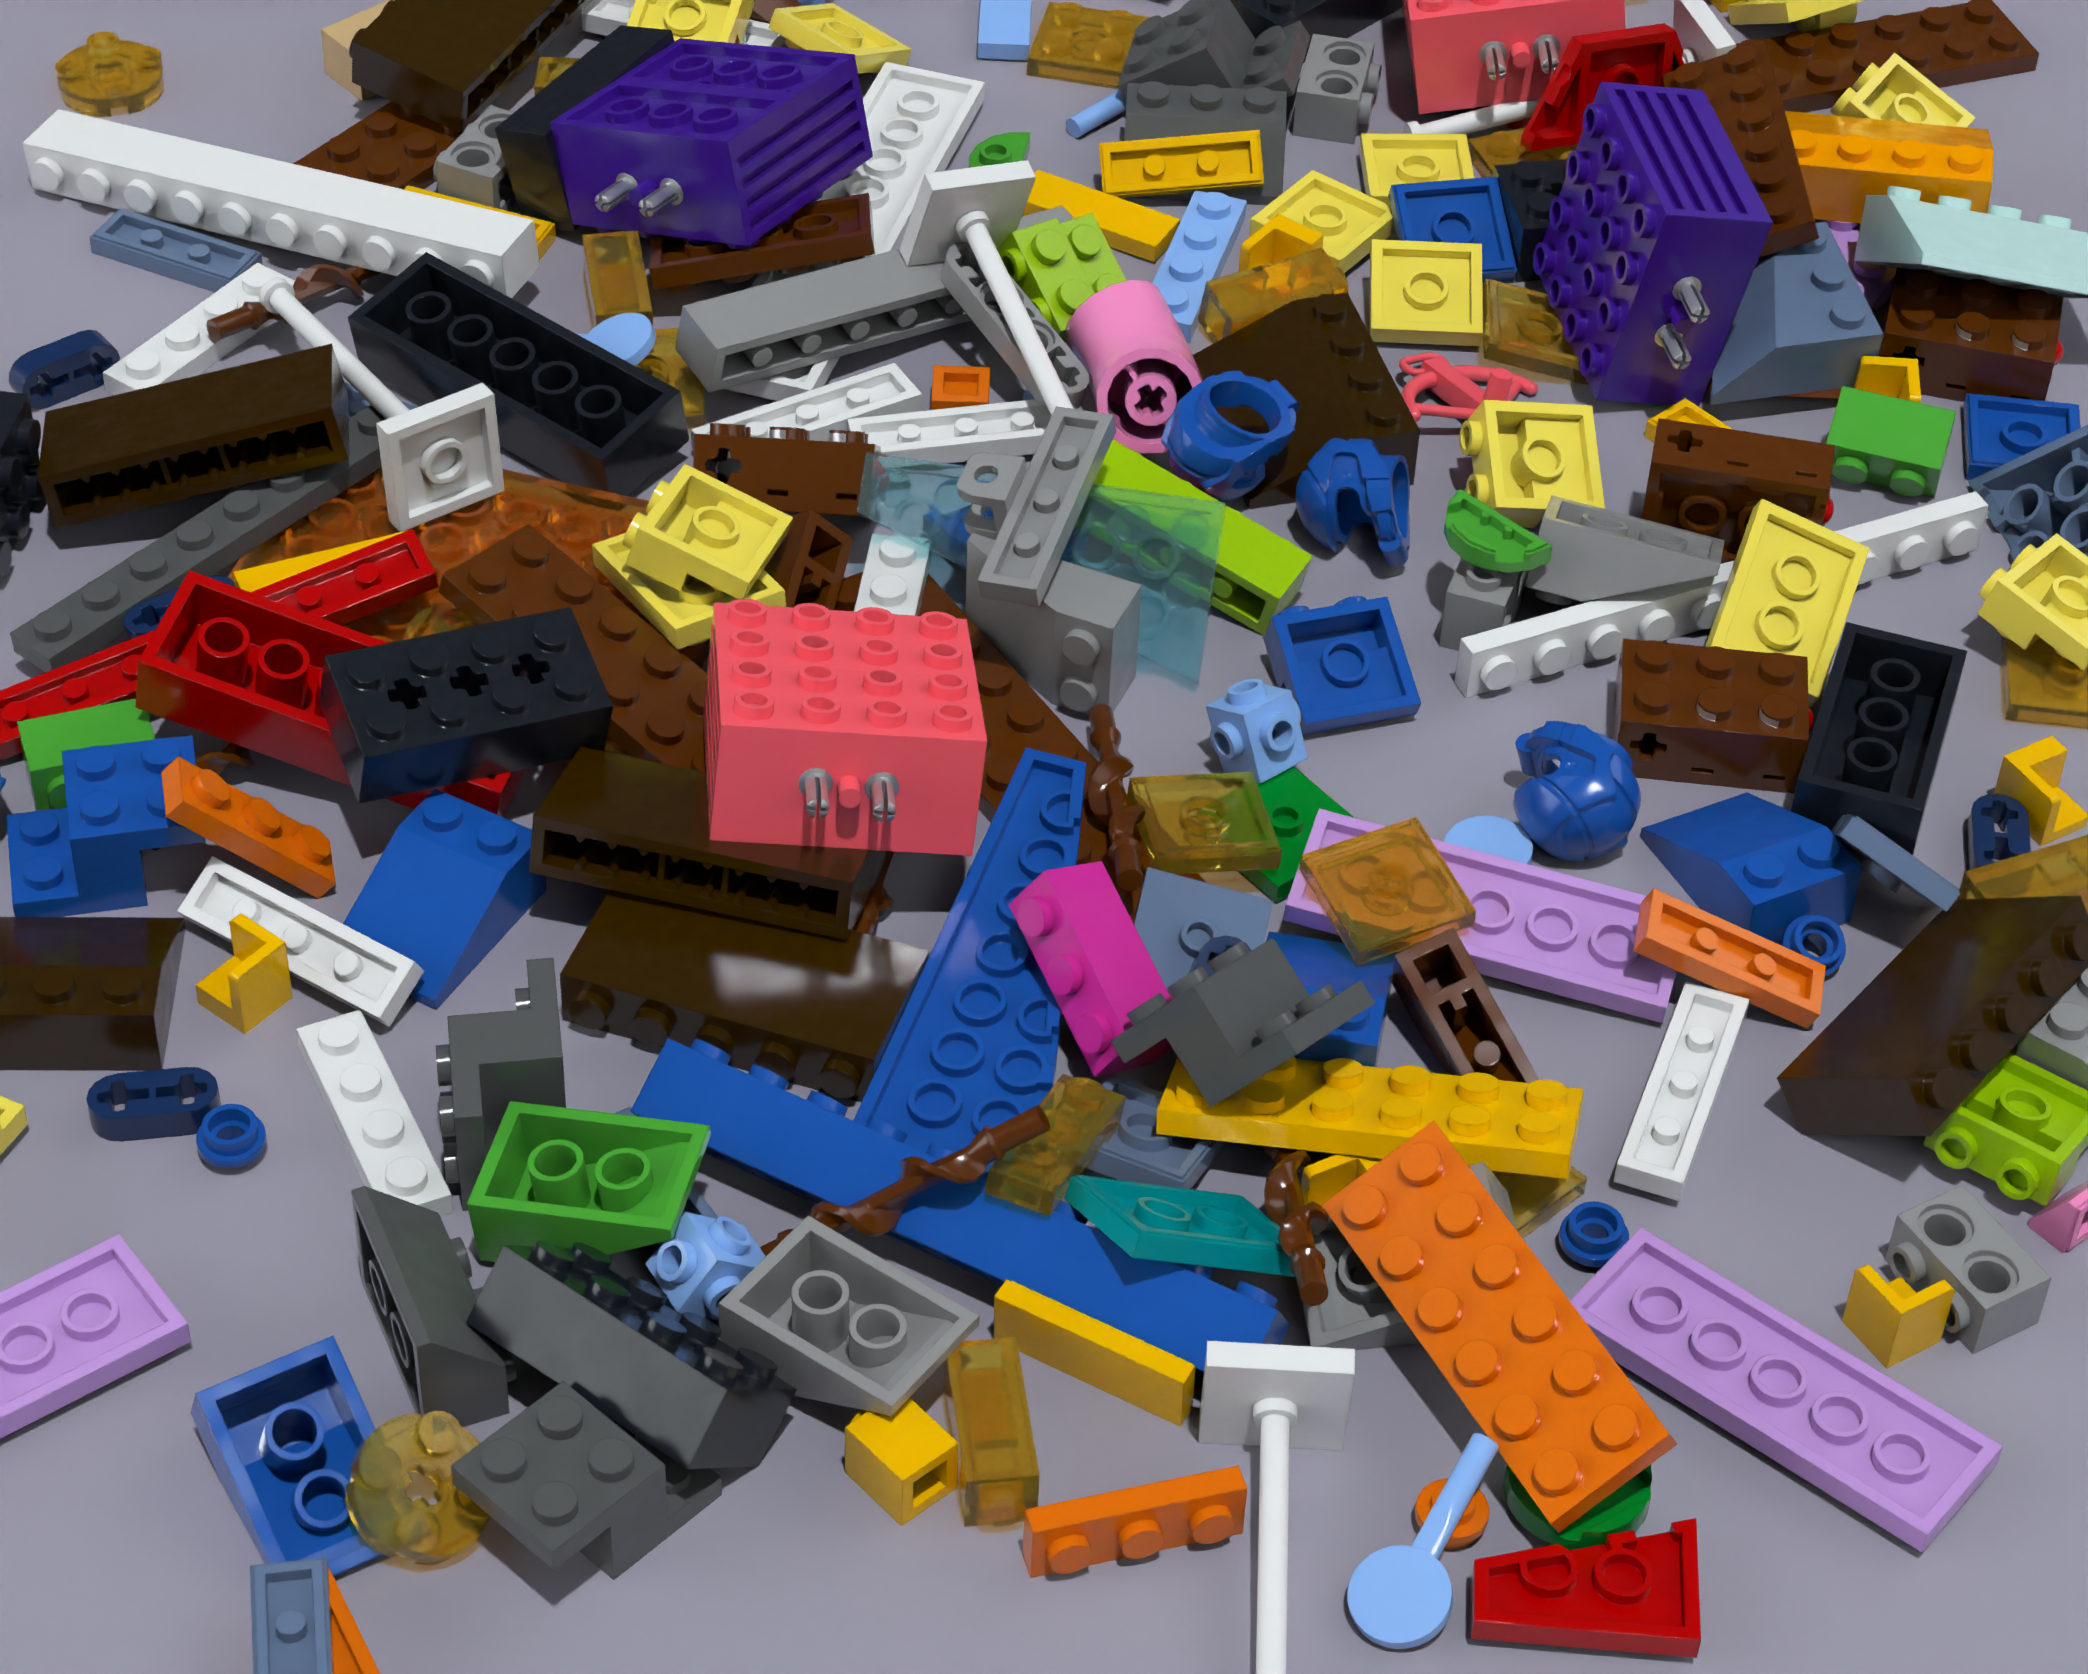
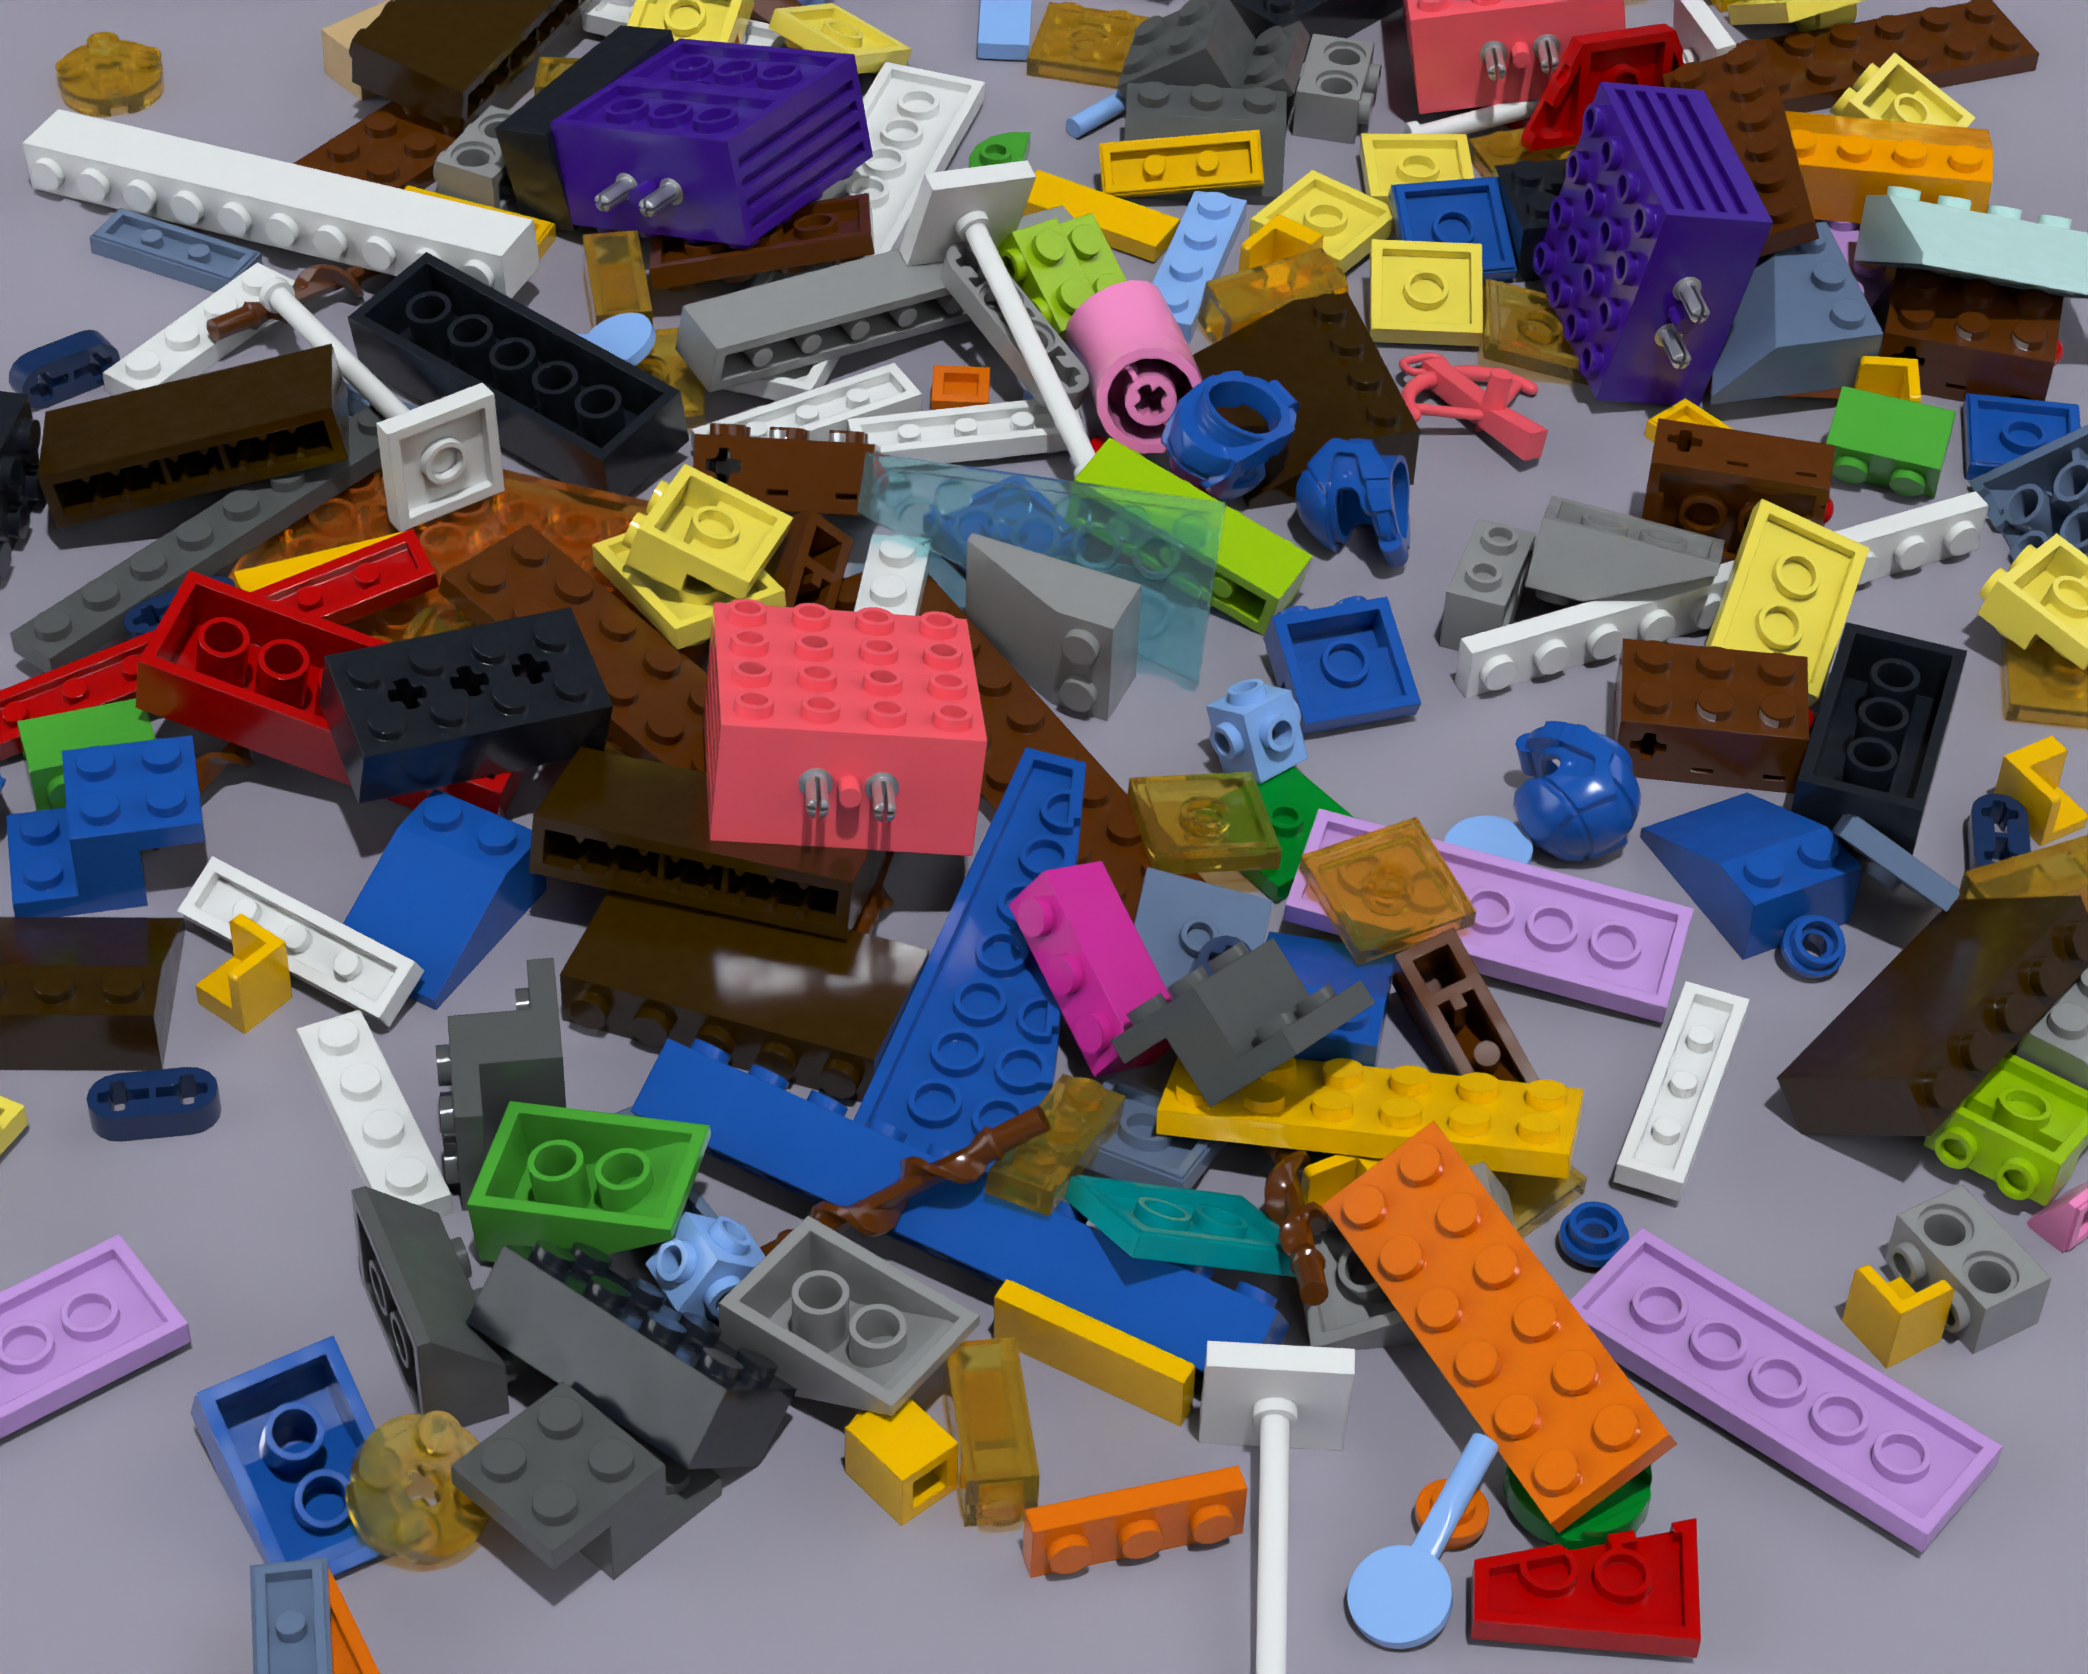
orange plate [161,756,336,899] -> none
blue plate [196,1104,267,1168] -> none
light grey plate [957,406,1116,607] -> none
reddish brown piece [1088,704,1146,891] -> none
bright green plate [1444,489,1552,573] -> none
light yellow plate [1459,400,1605,528] -> none
orange plate [1633,888,1826,1029] -> none

